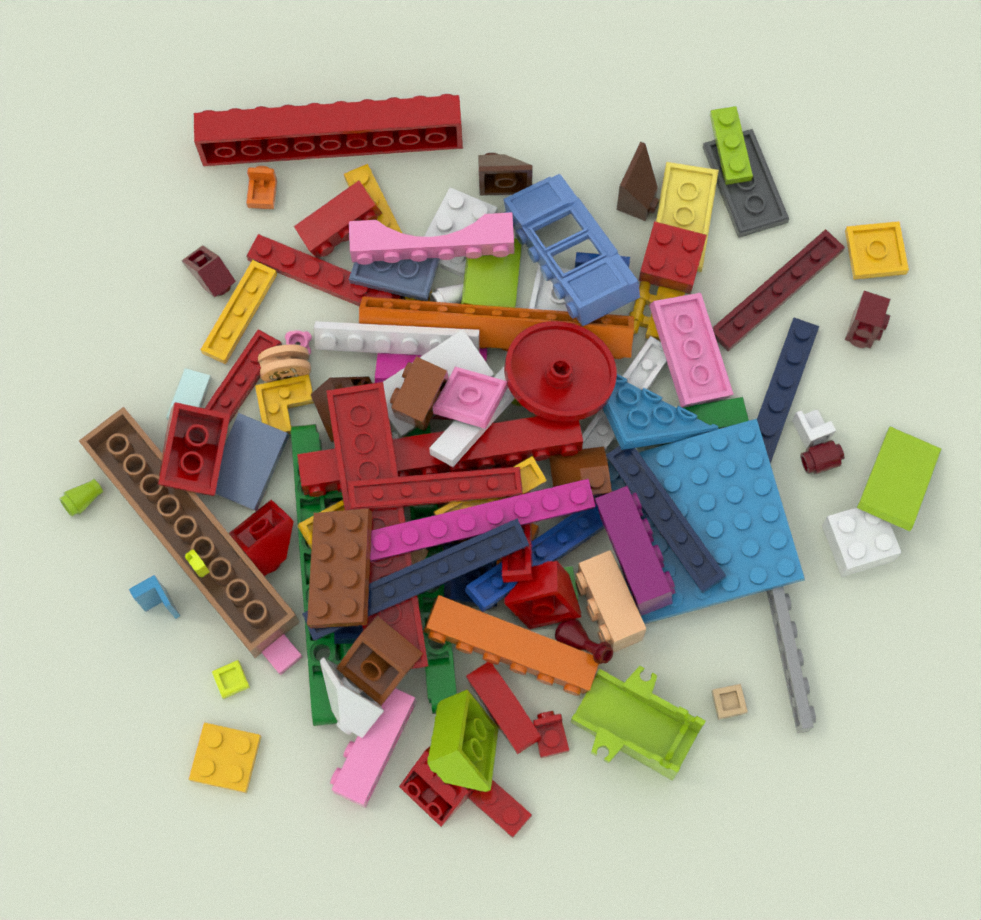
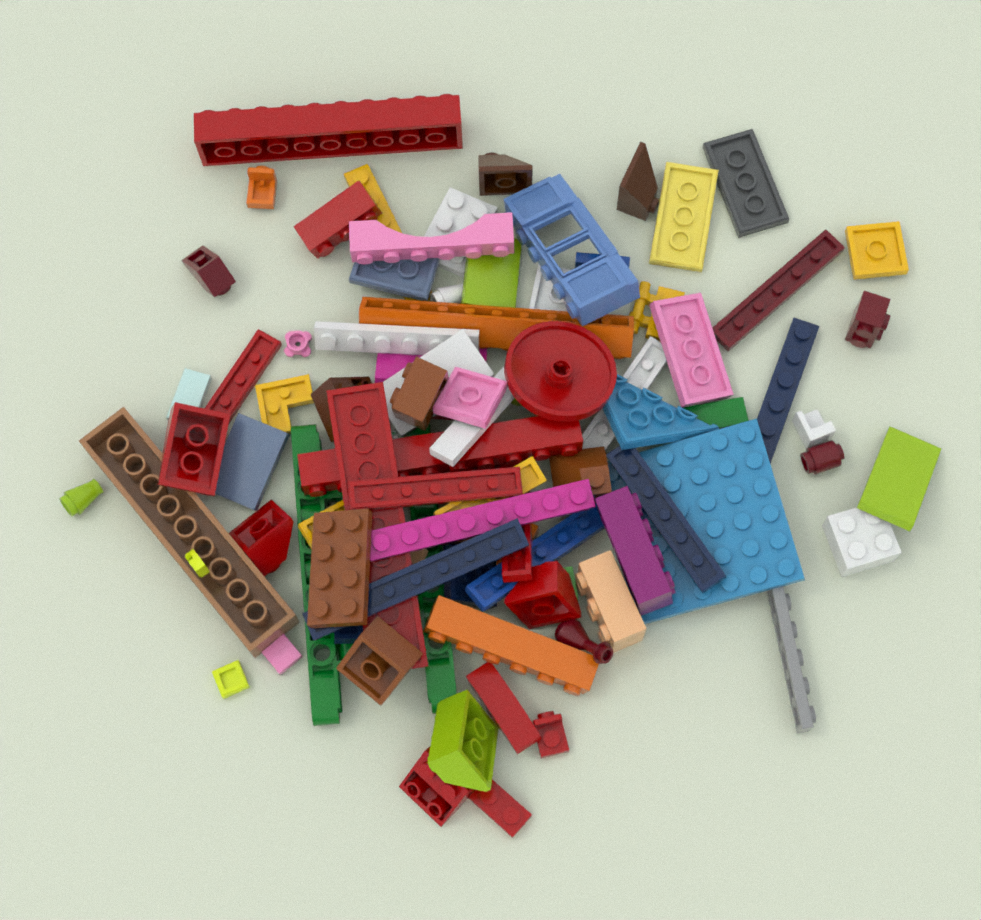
dark azure panel [129,575,180,619] -> none
yellow plate [189,722,262,794] -> none
yellow plate [200,260,277,365] -> none
red plate [246,234,403,307] -> none
light nougat head [258,344,311,383] -> none
white slope [320,657,384,738] -> none
bright pink brick [330,689,417,808] -> none
lime piece [571,665,706,781] -> none
red brick [639,221,707,294] -> none
lime plate [710,106,753,185] -> none
tan plate [711,684,748,720] -> none

